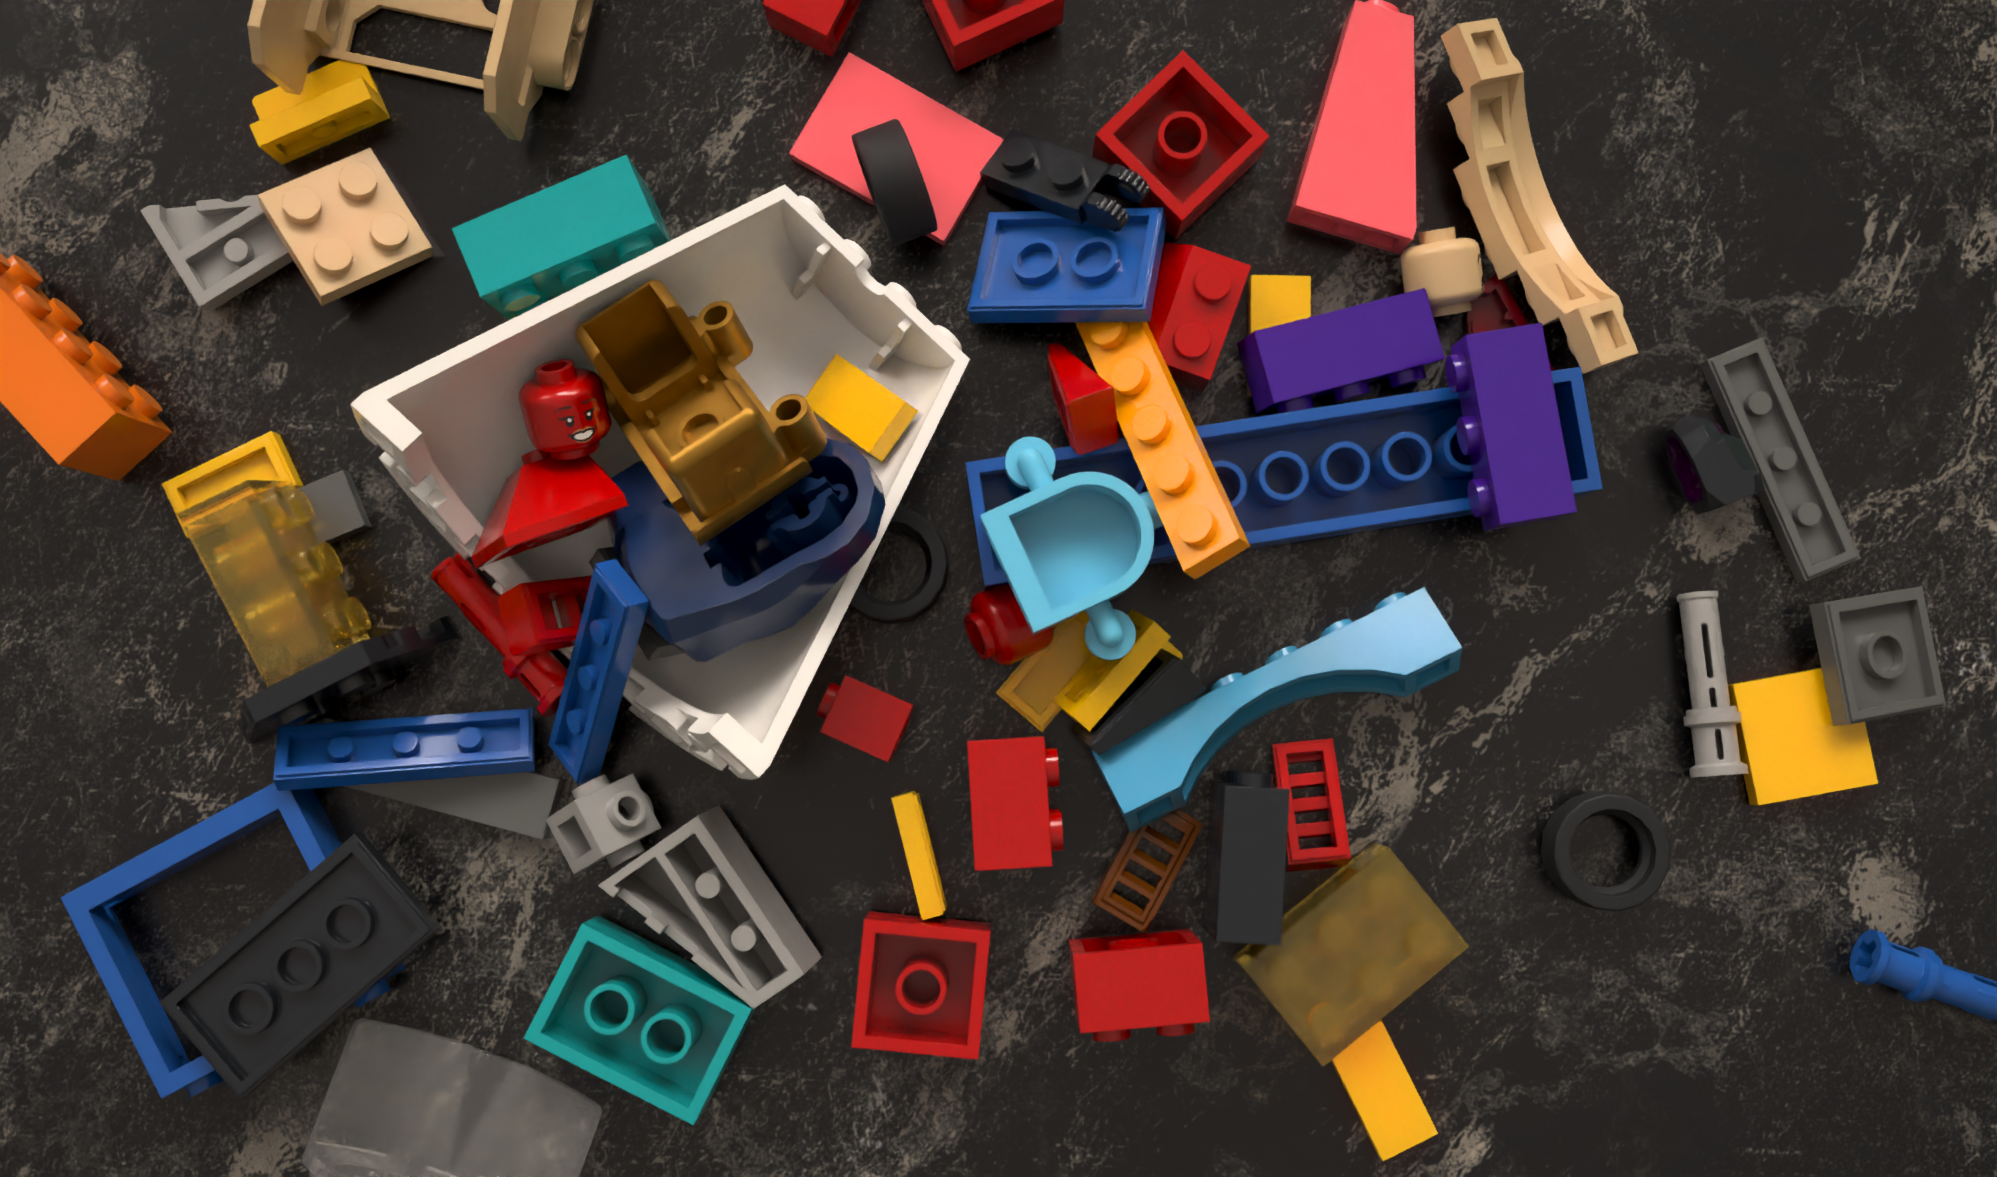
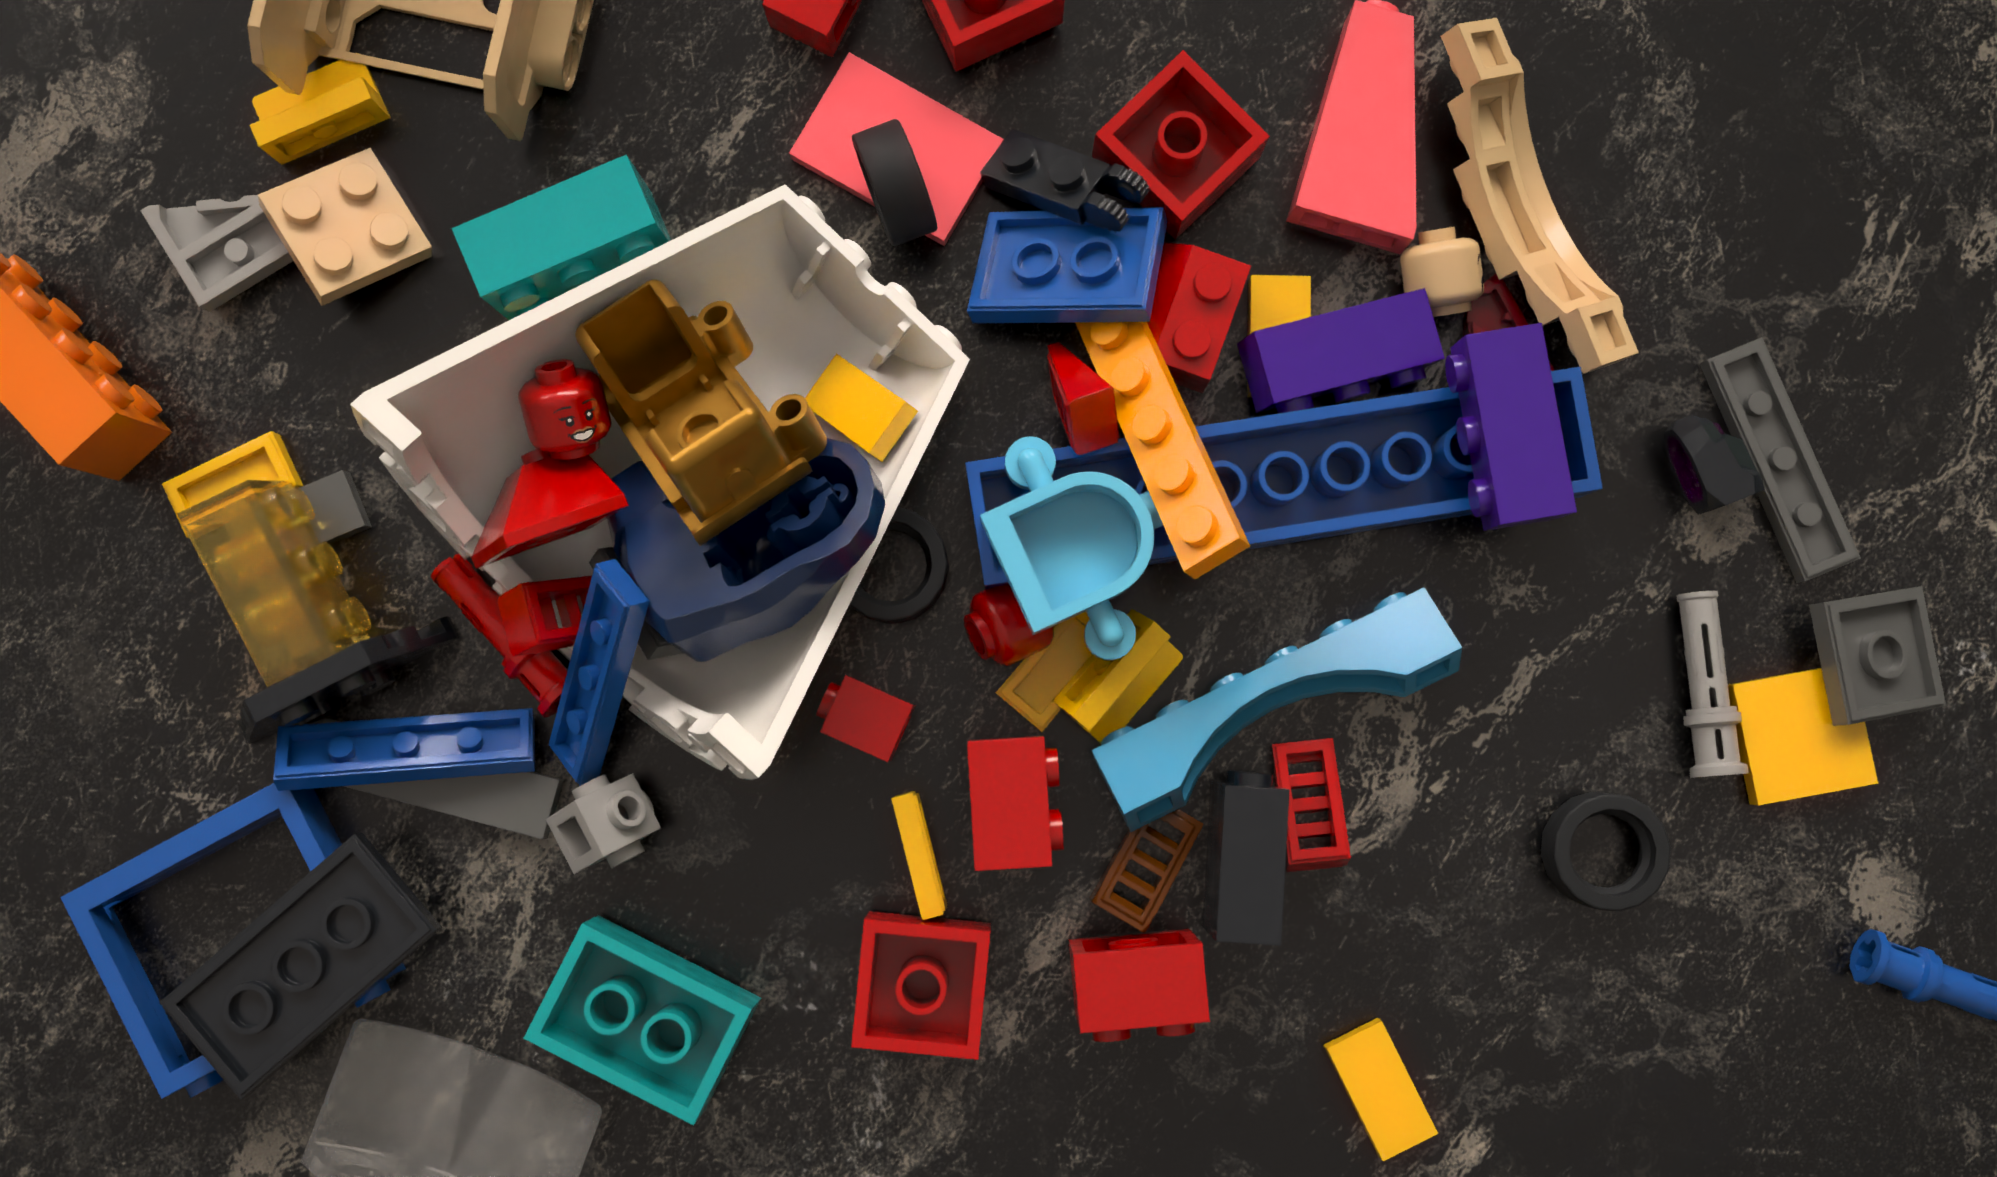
light grey wedge [598,805,822,1009] -> none
black slope [1071,648,1206,755] -> none
clear yellow brick [1233,842,1469,1067] -> none

